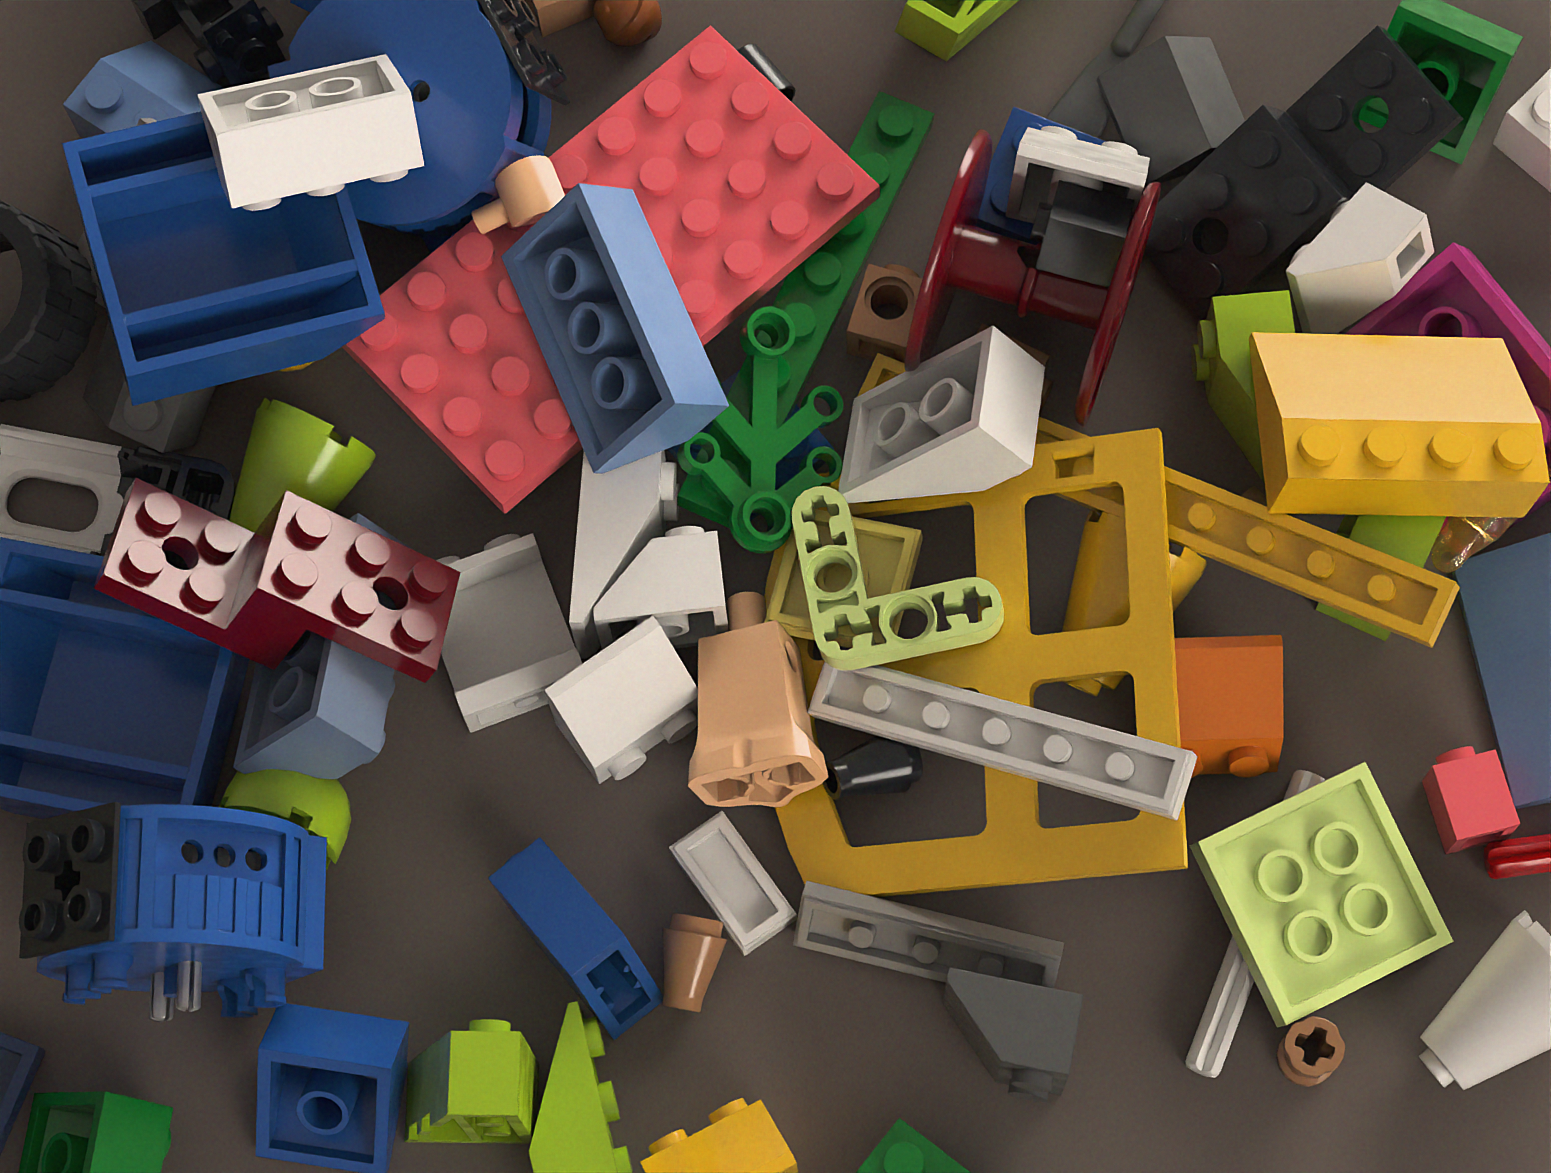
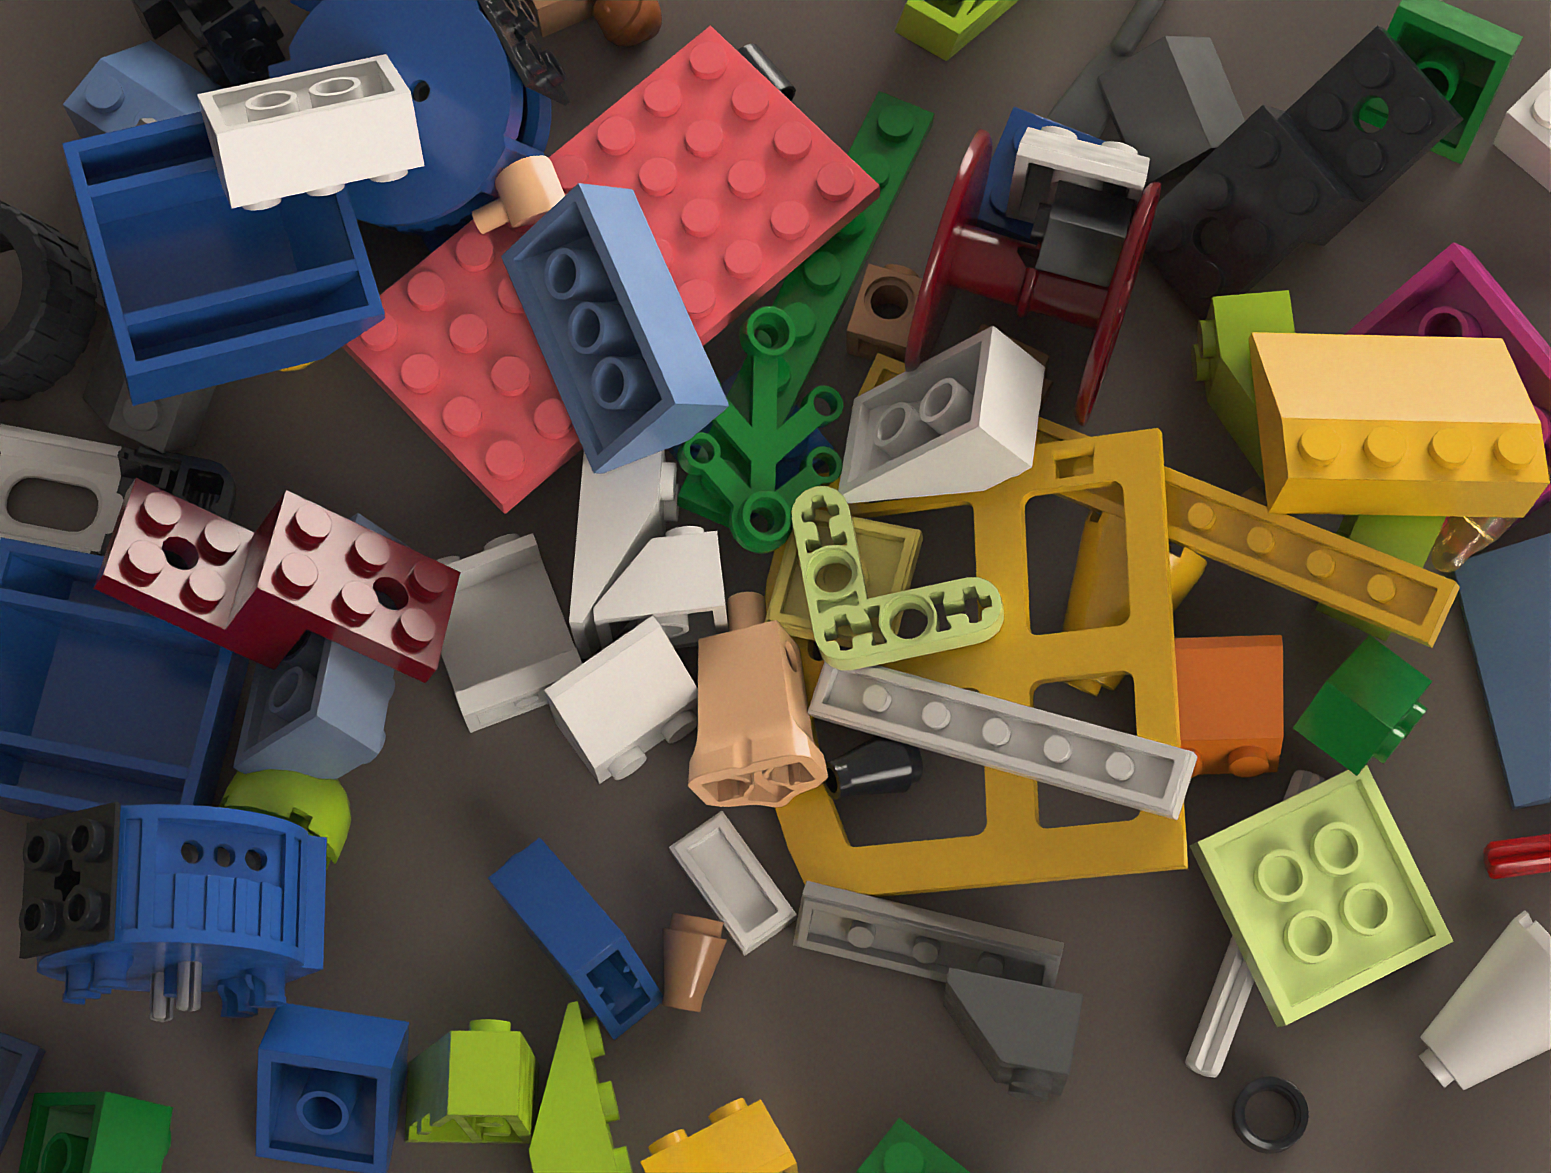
lime cone [229,397,377,533] -> none
medium nougat bush [1276,1016,1345,1087] -> none
white slope [1286,182,1434,334] -> none
coral brick [1422,746,1520,855] -> none
none -> black piece [1232,1076,1309,1154]
none -> green brick [1293,635,1433,776]

